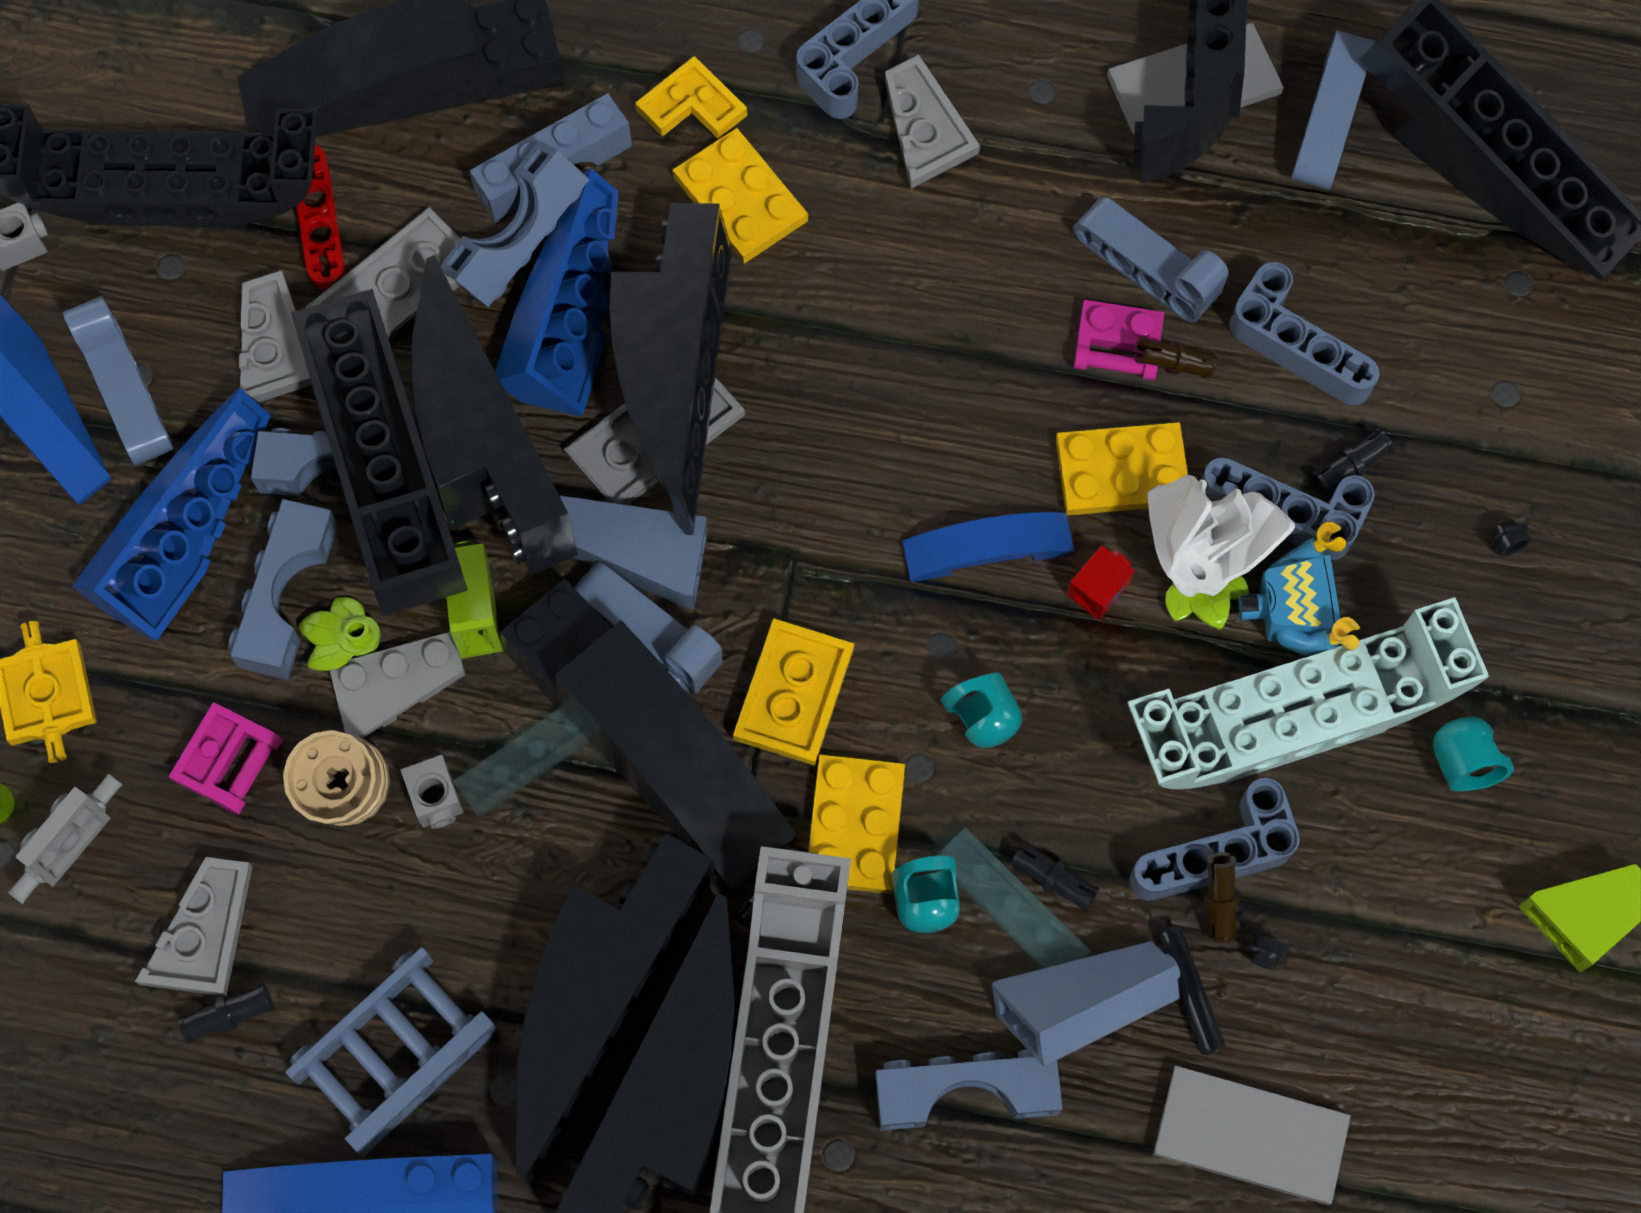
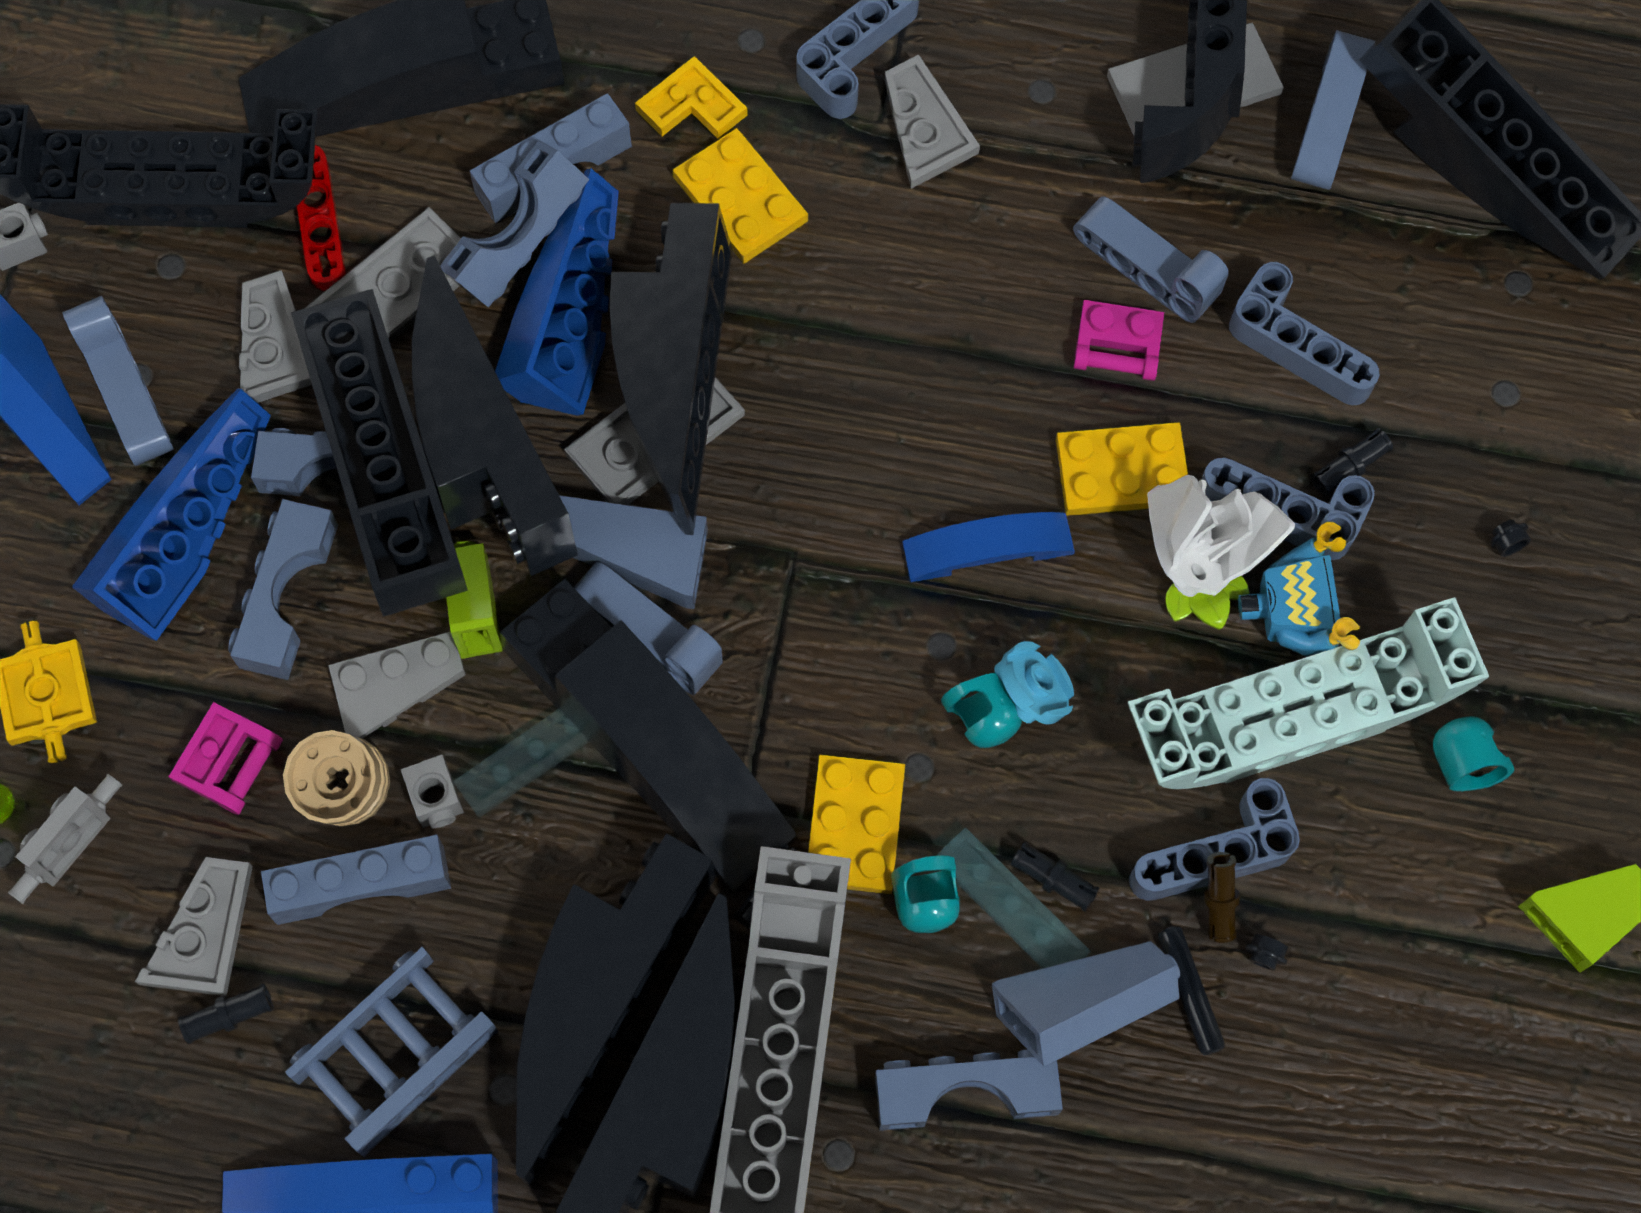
lime plate [298,597,381,671] -> none
yellow plate [733,618,855,766] -> none
red brick [1066,545,1135,621] -> none
dark brown pin [1133,337,1217,379] -> none
light grey tile [1153,1066,1351,1205] -> none
none -> sand blue arch [261,835,451,925]
none -> medium azure plate [994,641,1074,724]

